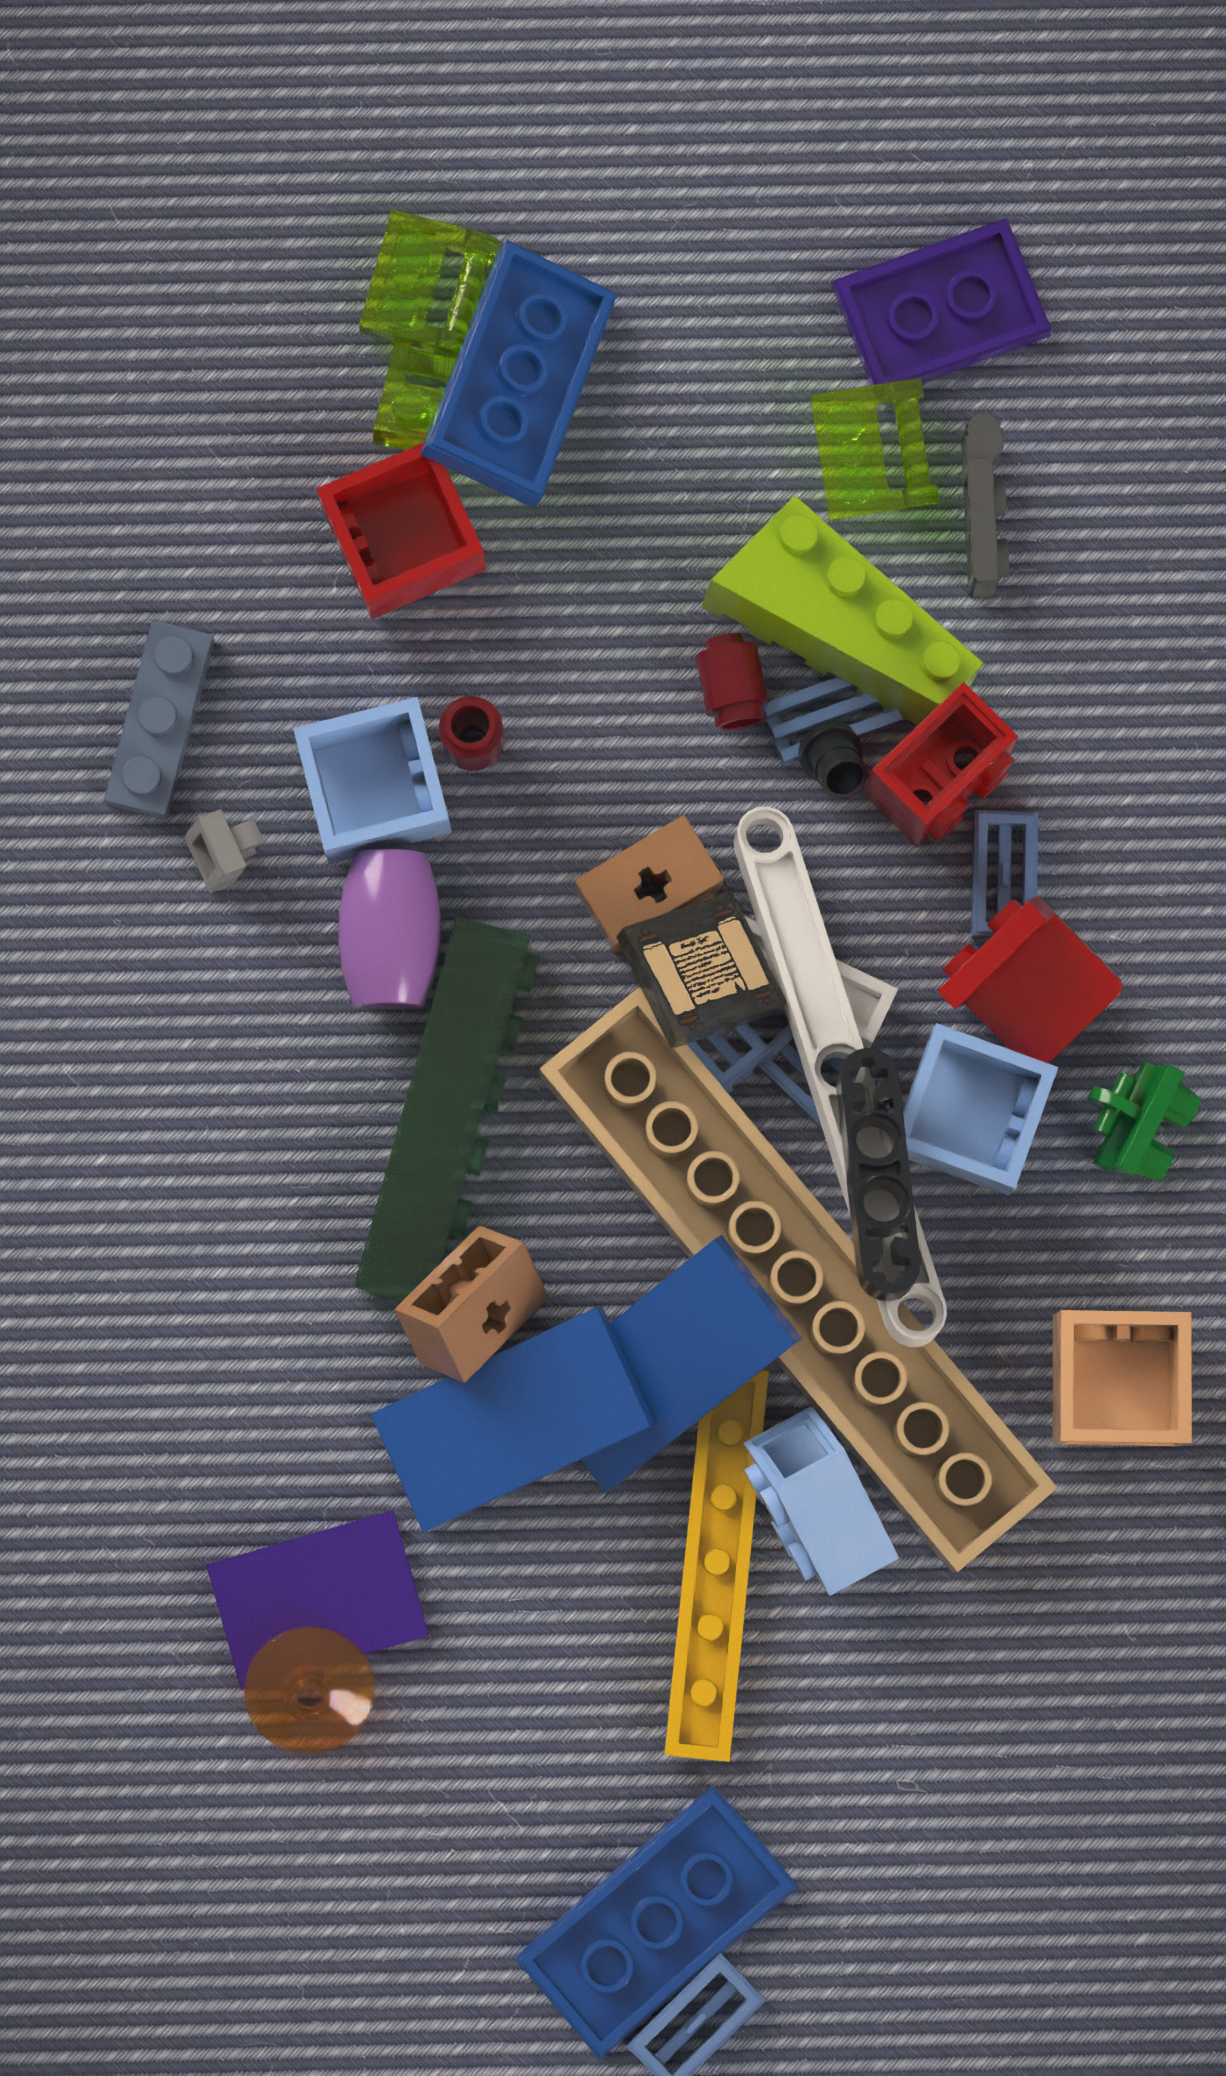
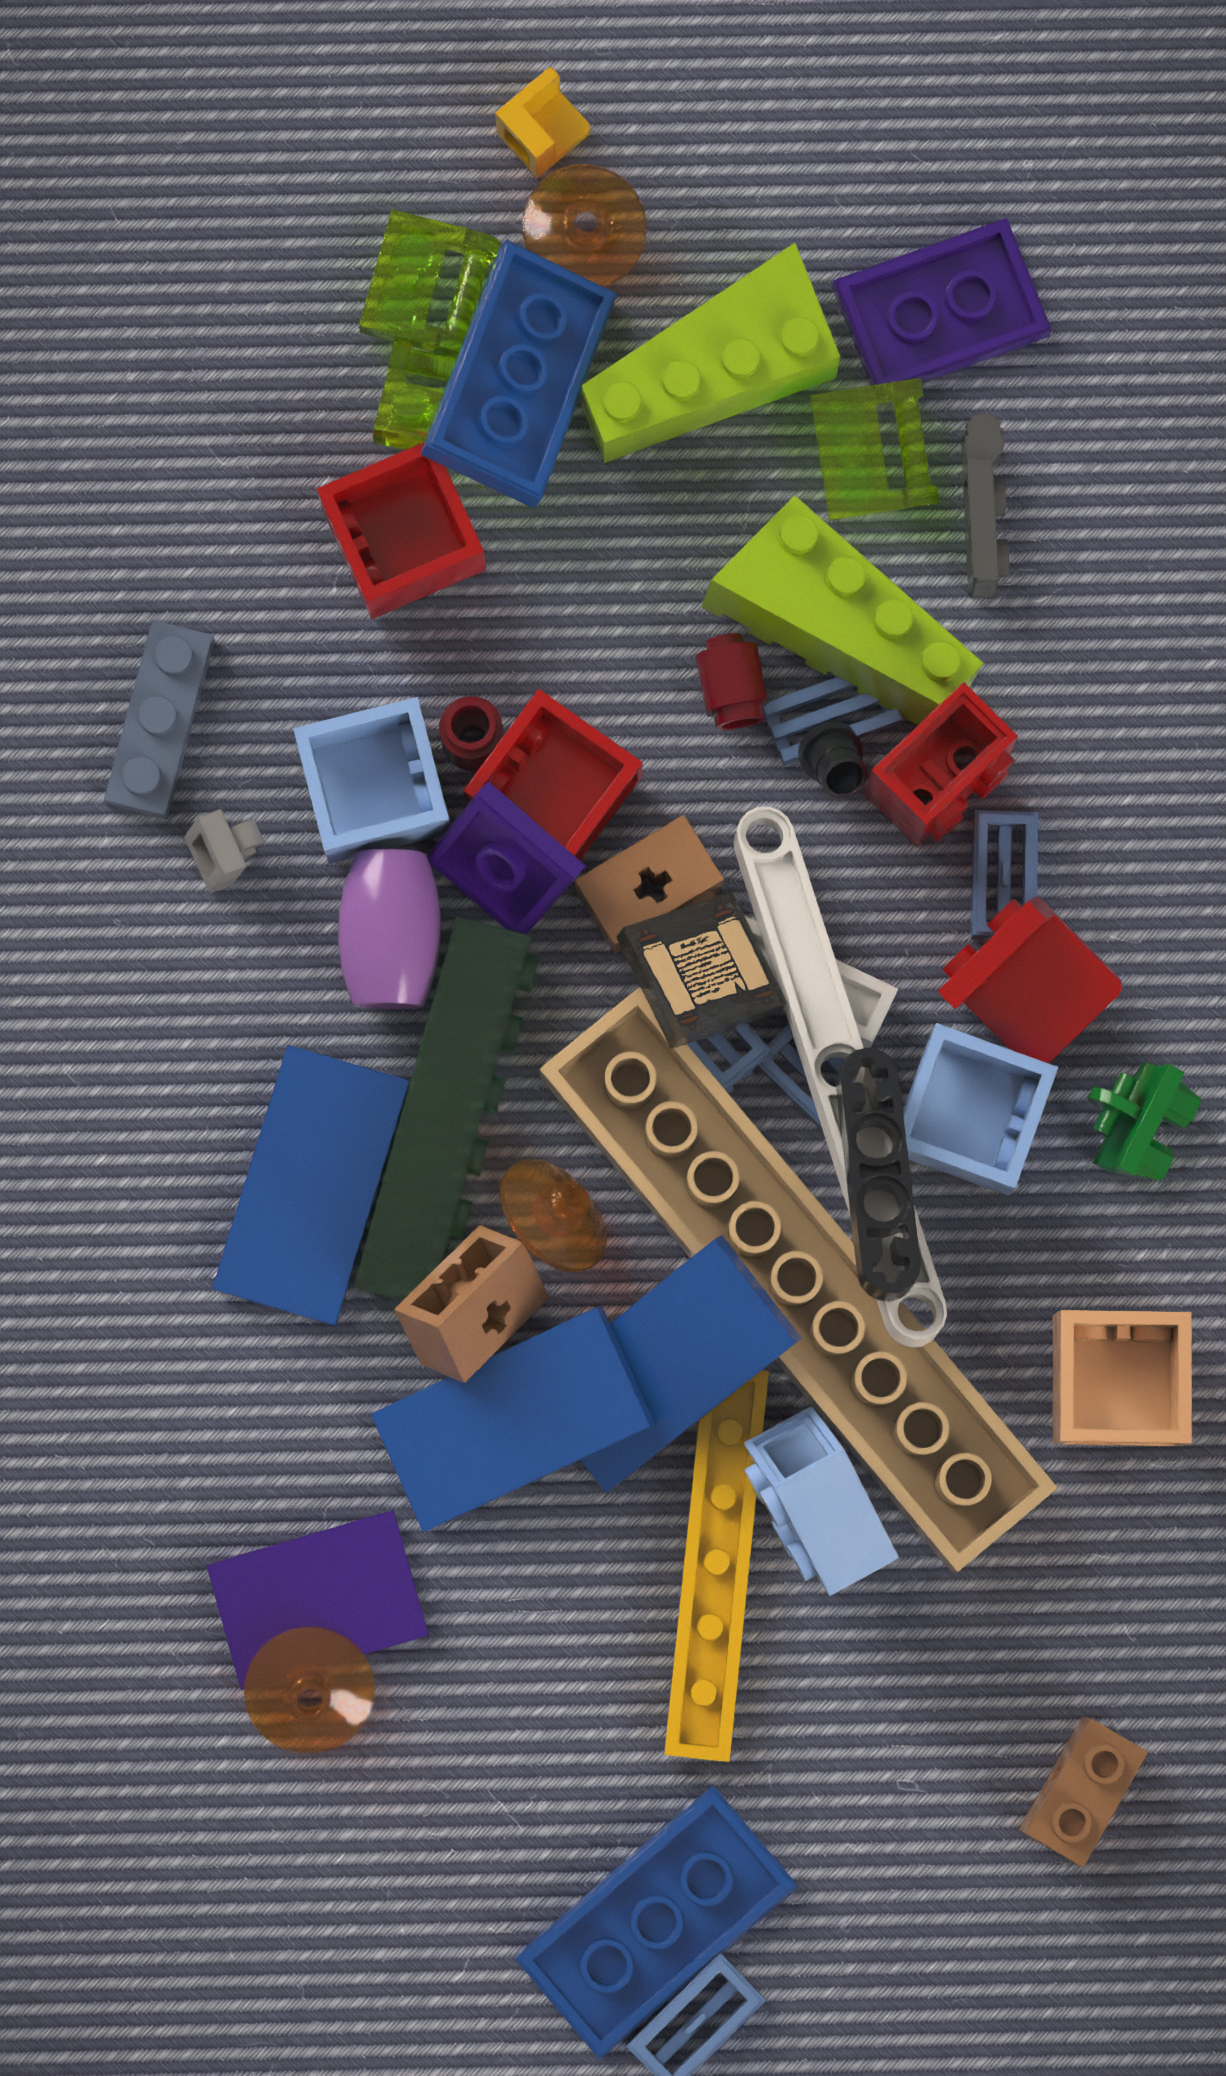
none -> blue tile [212,1045,410,1327]
none -> dark purple tile [427,781,586,941]
none -> red piece [463,689,643,861]
none -> yellow panel [495,67,590,178]
none -> clear orange dish [500,1159,607,1273]
none -> clear orange dish [522,164,647,287]
none -> lime wedge [582,243,840,463]
none -> medium nougat brick [1018,1716,1148,1868]

